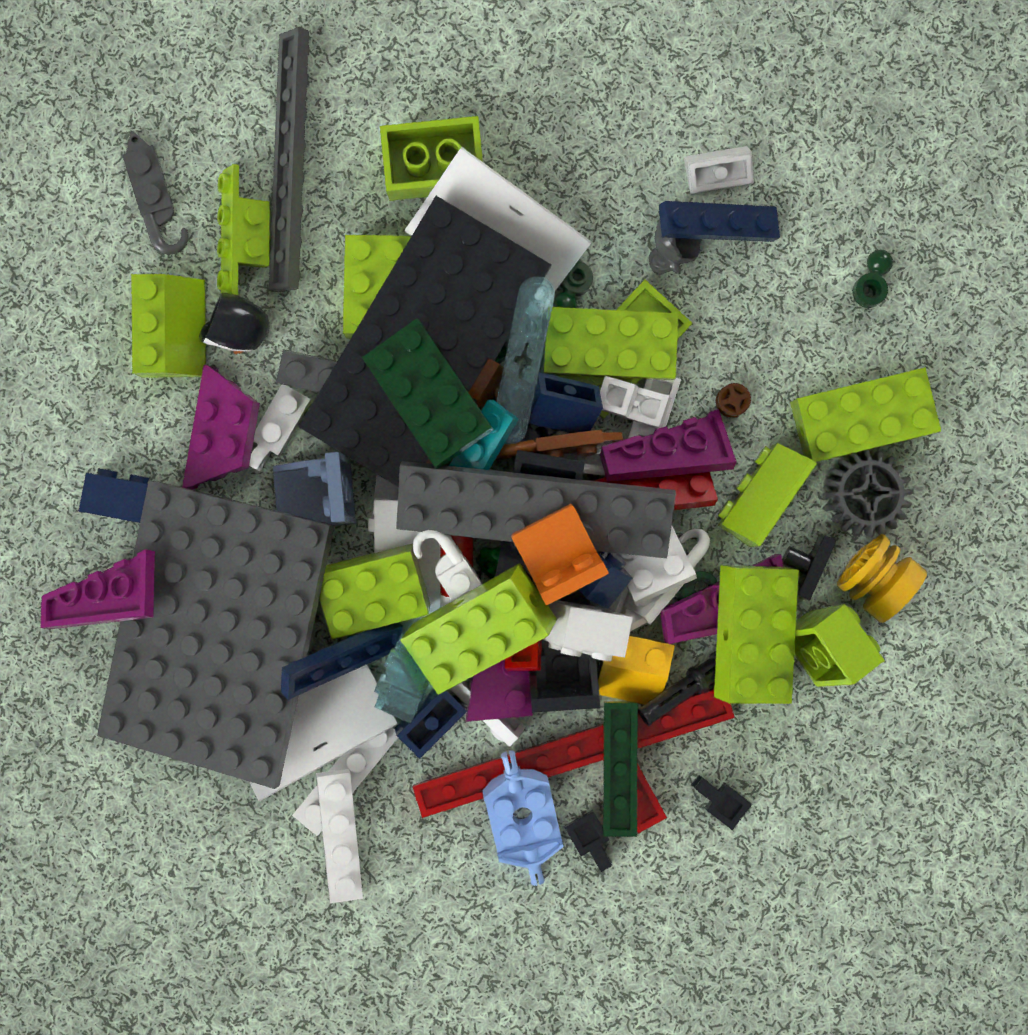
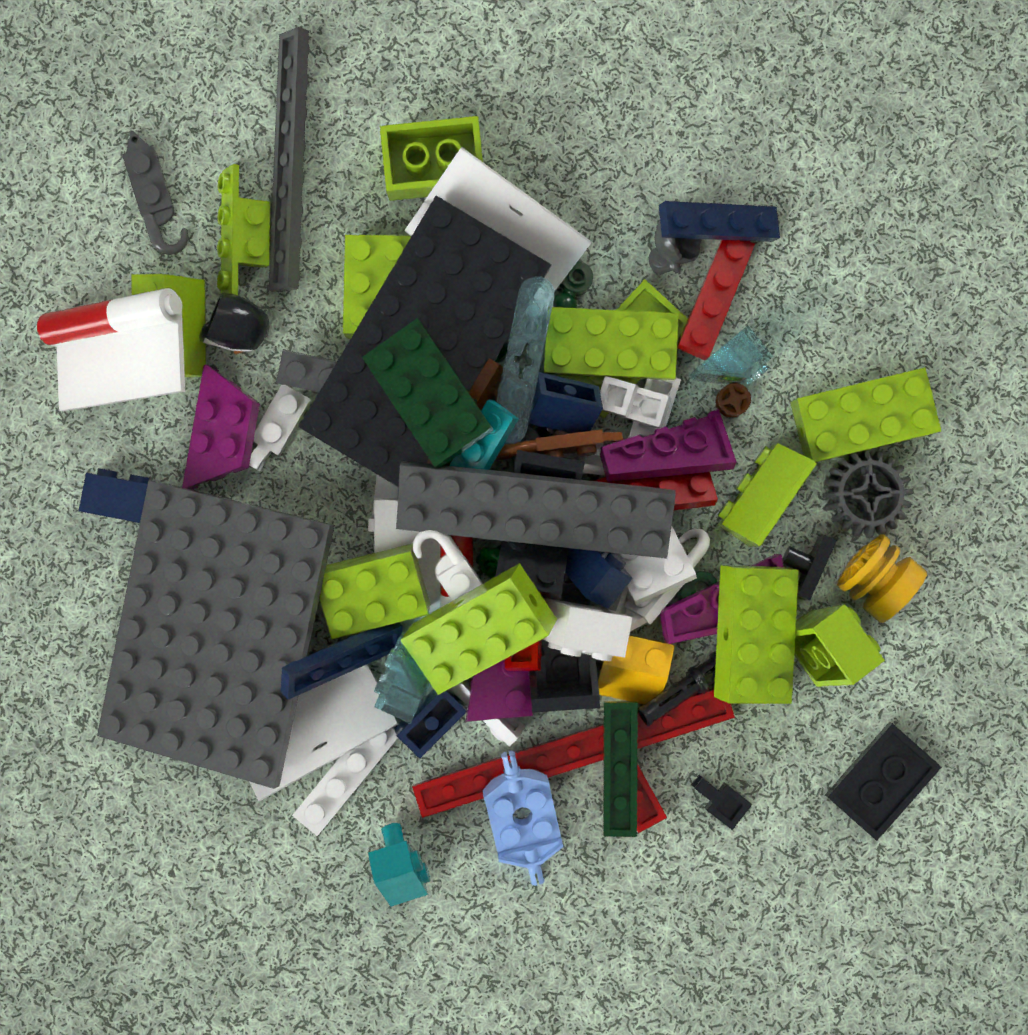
magenta wing [40,549,155,630] -> none
sand blue bracket [273,452,356,526] -> none
white plate [316,769,363,904] -> none
orange bracket [511,504,609,606] -> none
black plate [565,810,612,872] -> none
white slope [684,146,754,194] -> none
dark green plate [852,249,893,308] -> none
none -> white door [37,288,185,411]
none -> teal brick [368,823,431,907]
none -> red plate [677,240,755,361]
none -> clear light blue slope [688,326,774,385]
none -> black plate [825,722,942,841]

